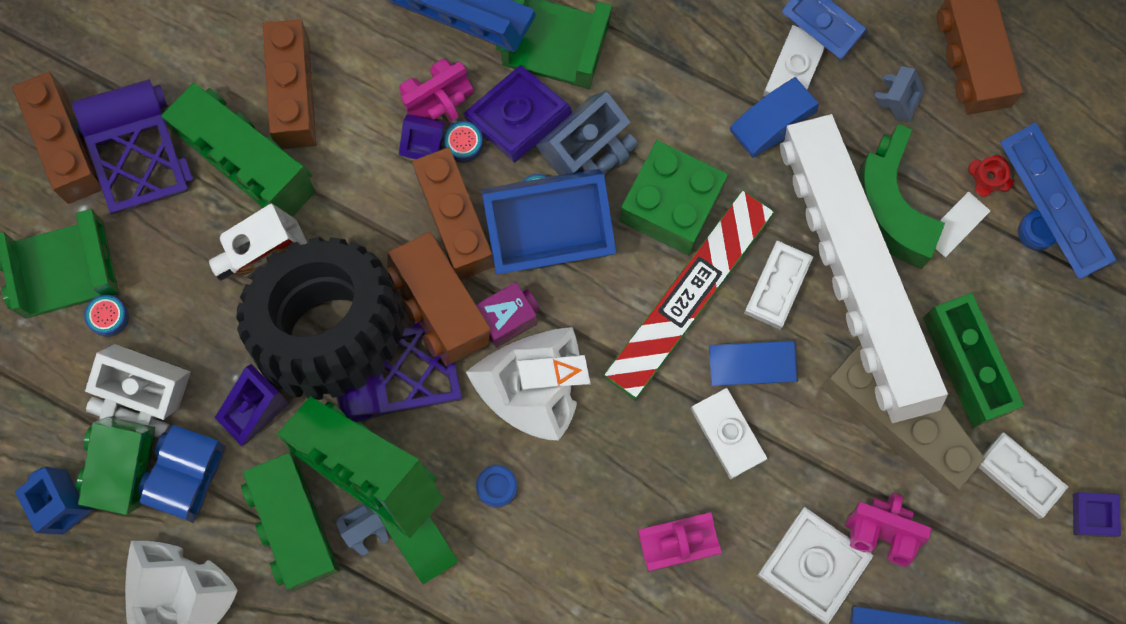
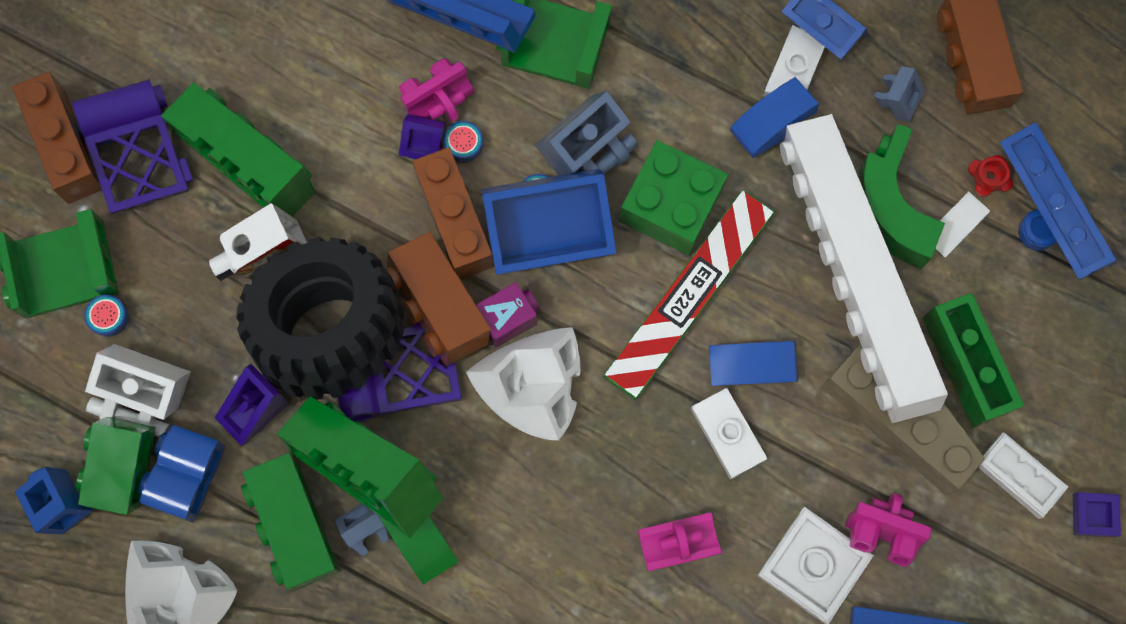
dark orange brick [263,19,317,149] -> none
dark purple tile [463,65,573,163] -> none
blue tile [476,465,517,508] -> none
white sticker [517,355,591,389] -> none
white plate [744,241,813,330] -> none

